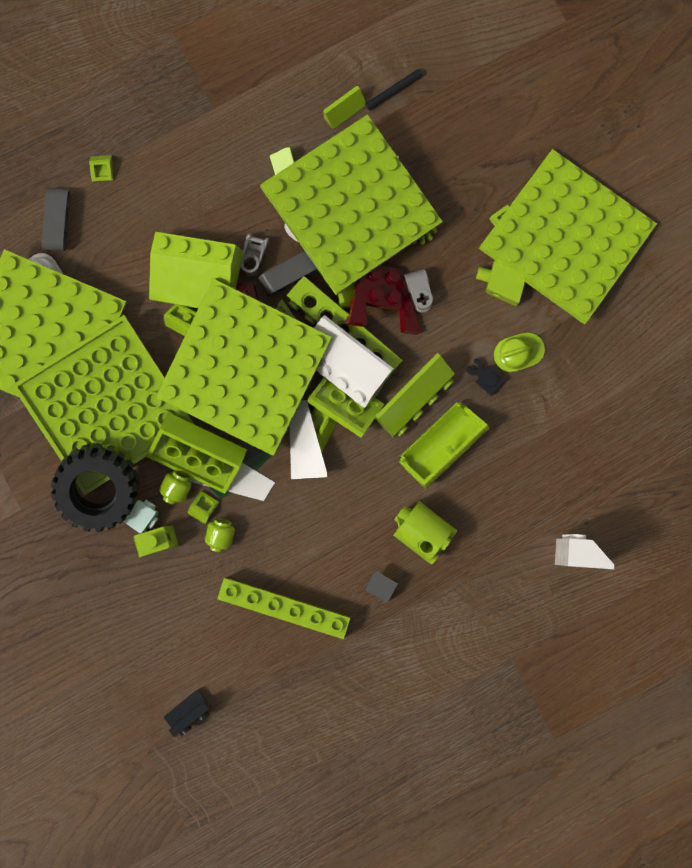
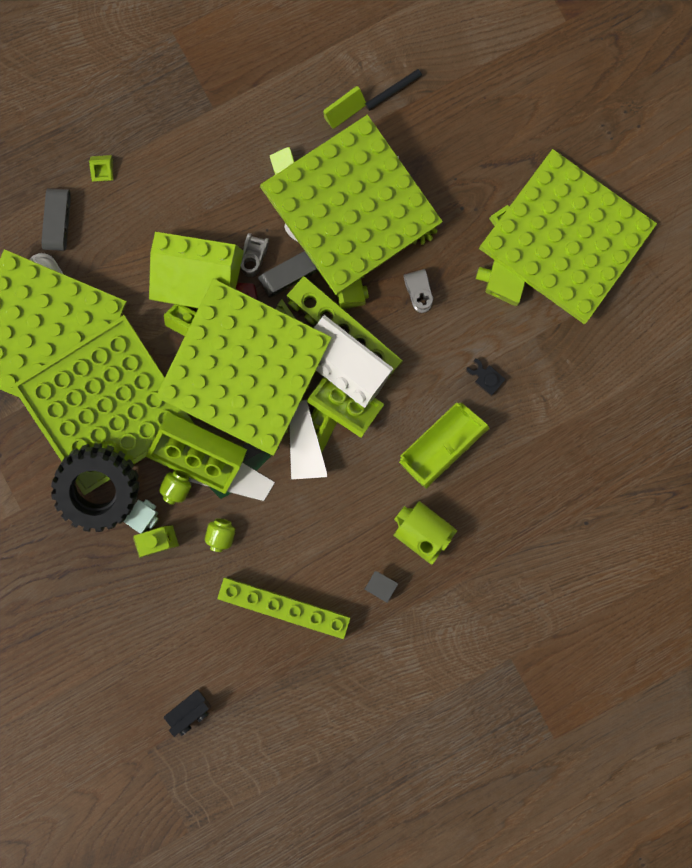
lime slope [188,491,219,524] -> none
dark red wing [346,265,422,335] -> none
lime slope [375,353,455,437] -> none
lime piece [494,333,545,372] -> none
white slope [555,534,614,569] -> none

